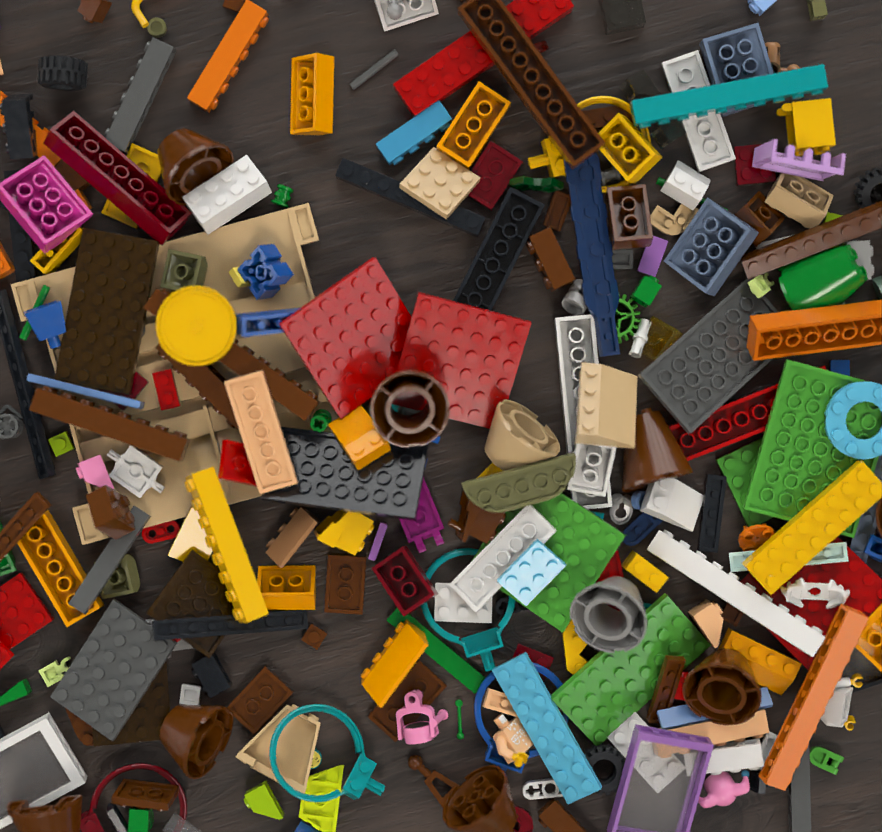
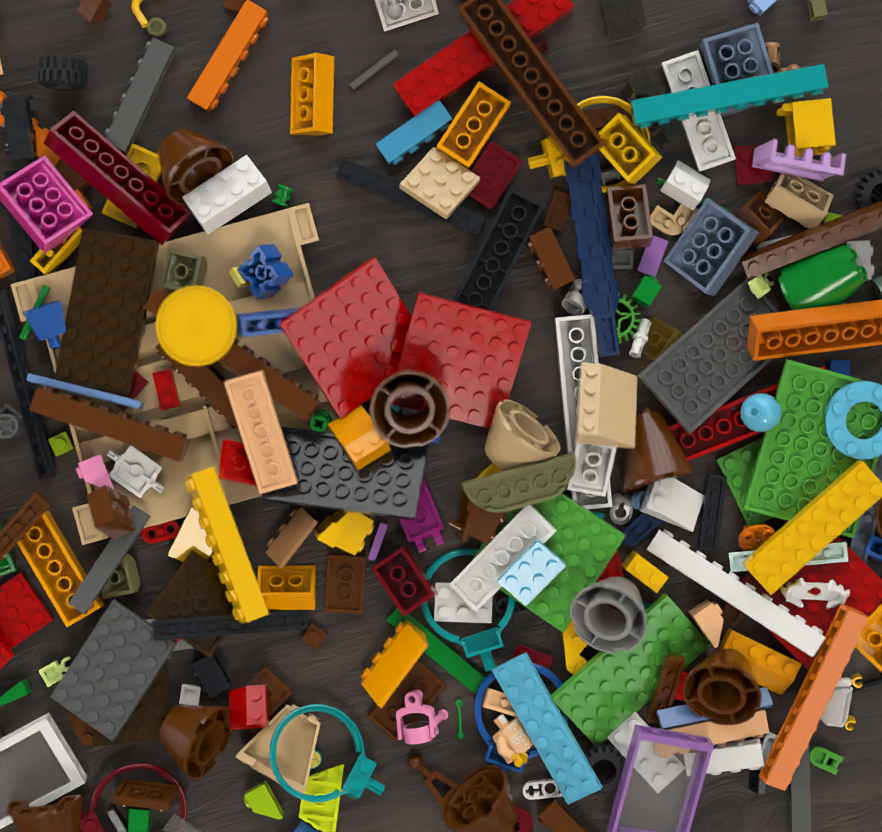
dark green tile [509,176,564,193] -> none
bright pink piece [698,770,750,808] -> none
none -> red slope [229,685,269,730]
none -> medium azure cylinder [741,393,781,432]

